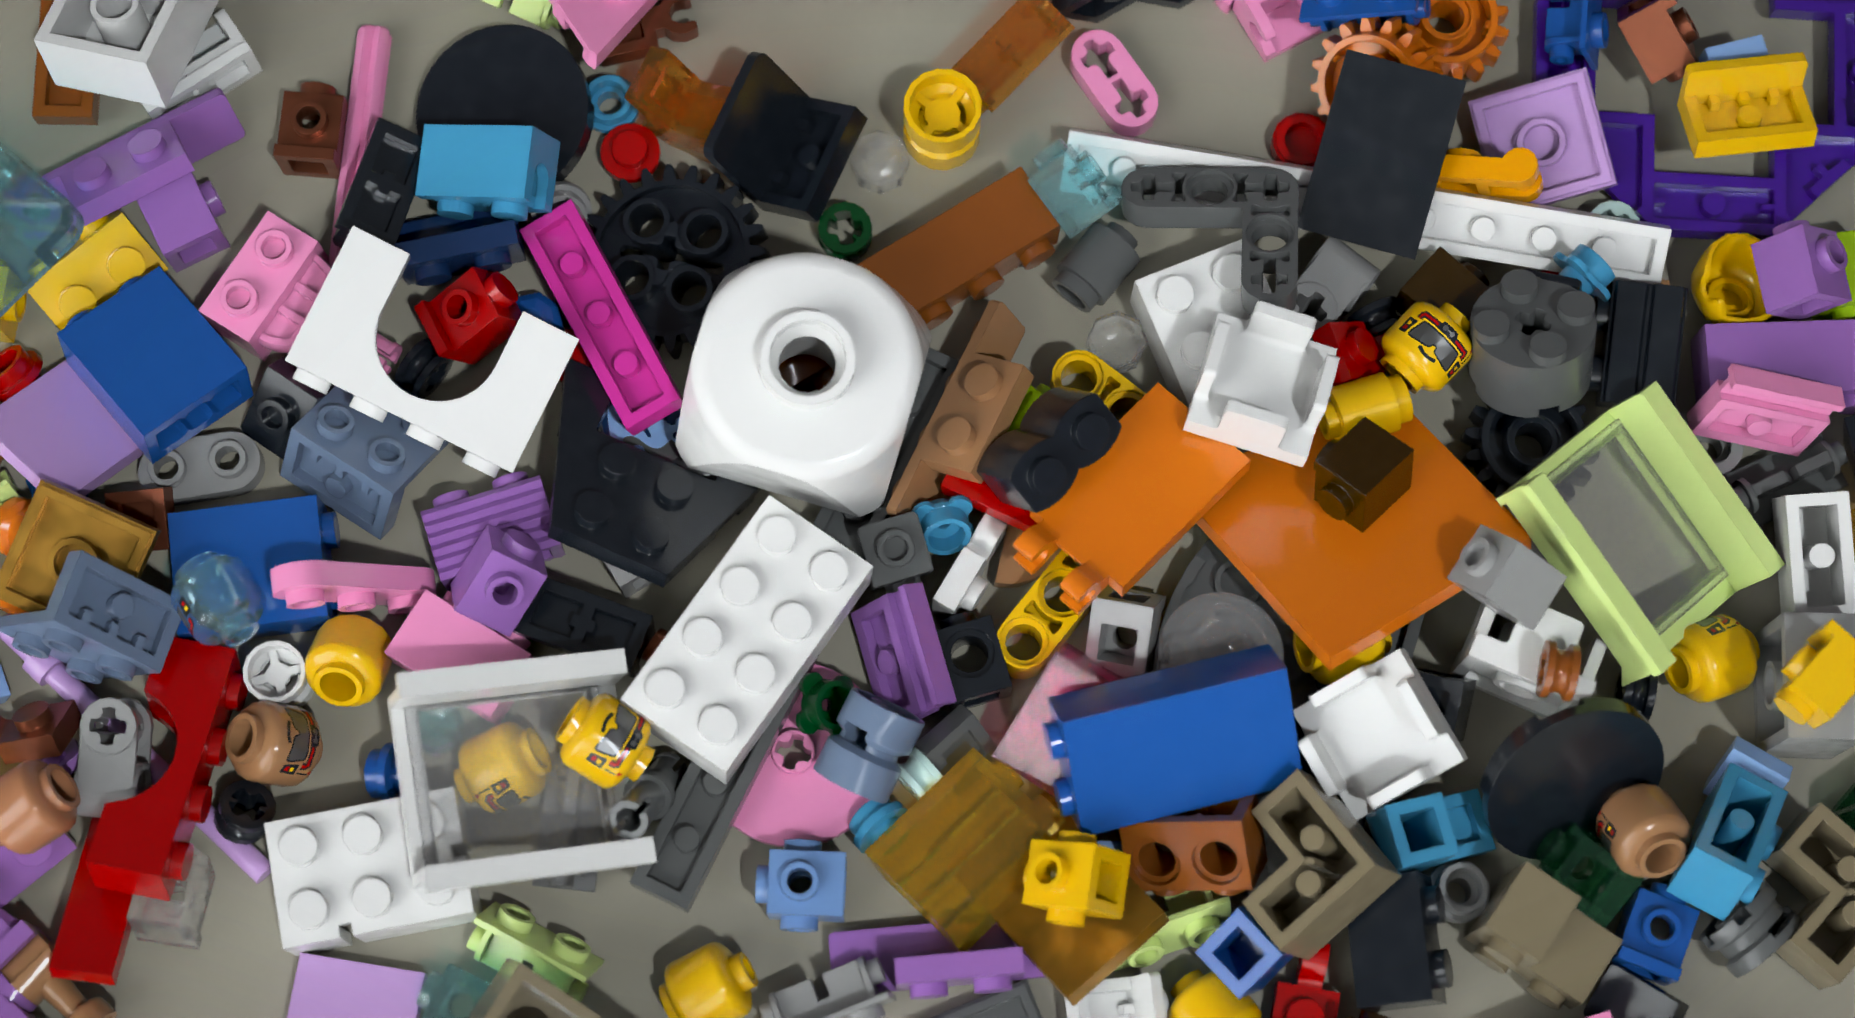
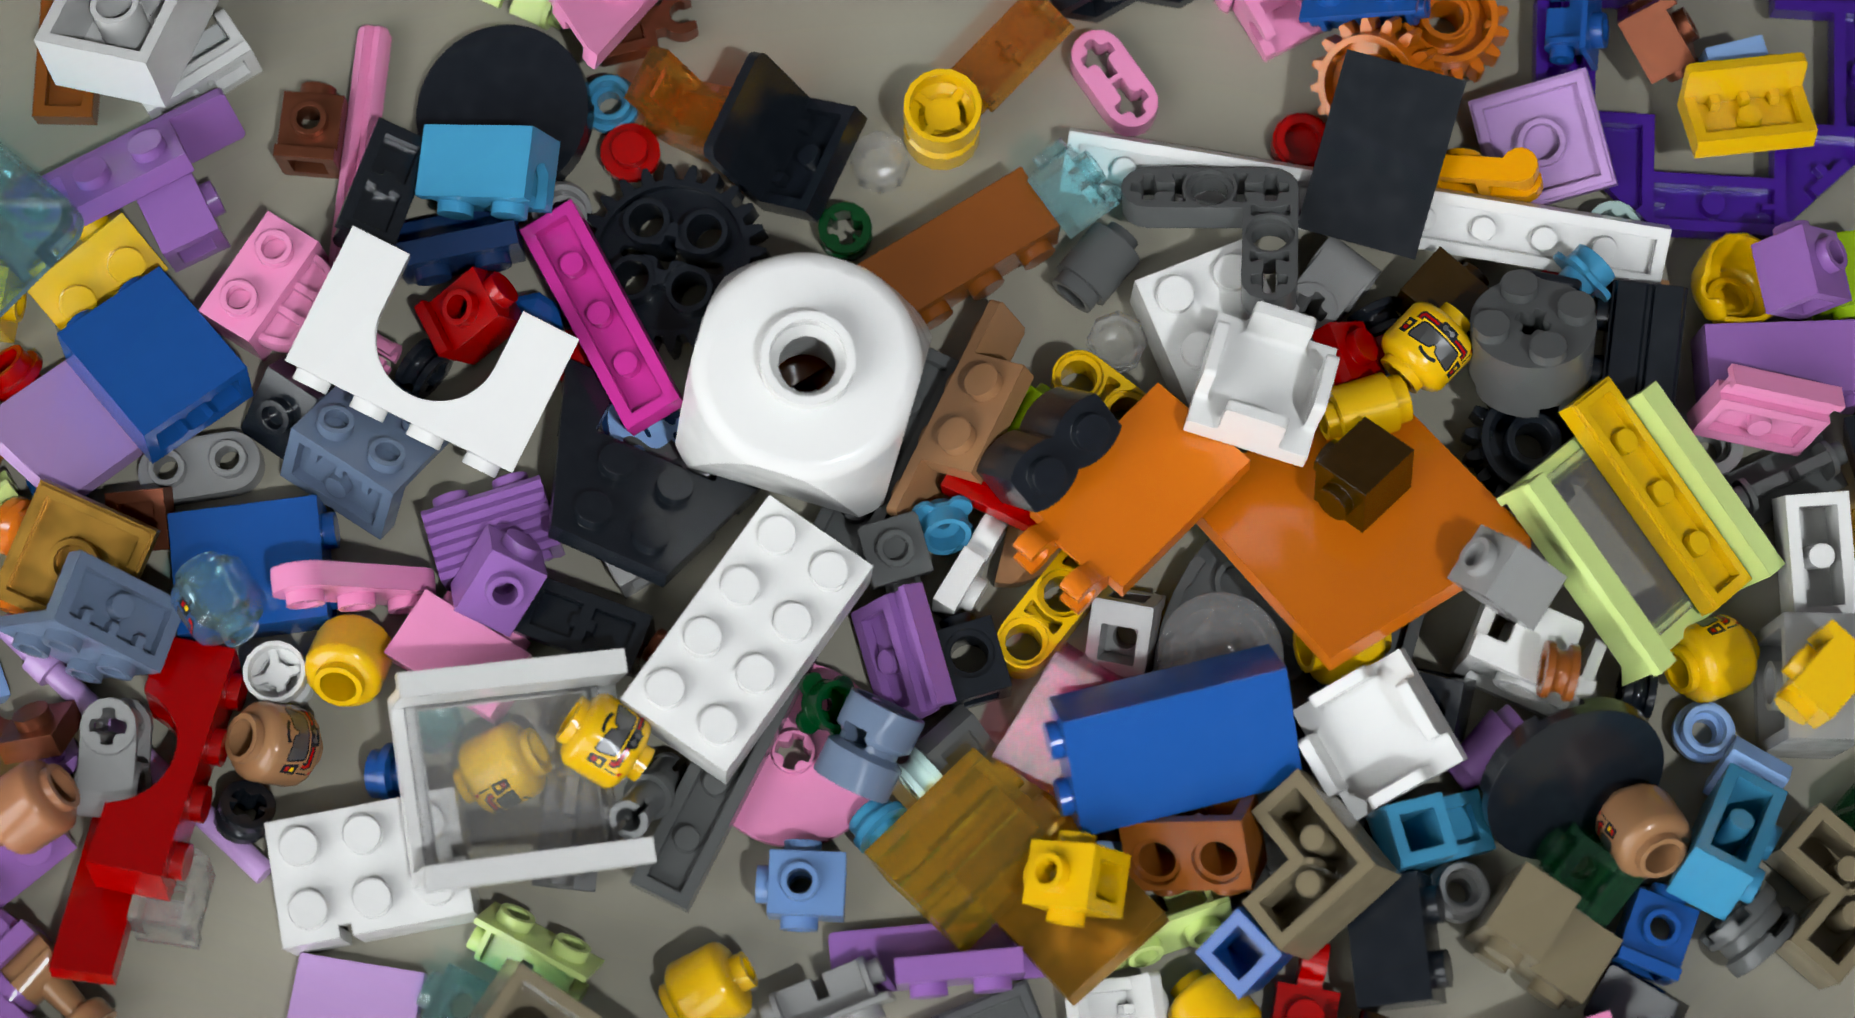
none -> medium lavender cone [1447,704,1524,791]
none -> yellow tile [1558,376,1752,616]
none -> light blue plate [1671,702,1735,764]

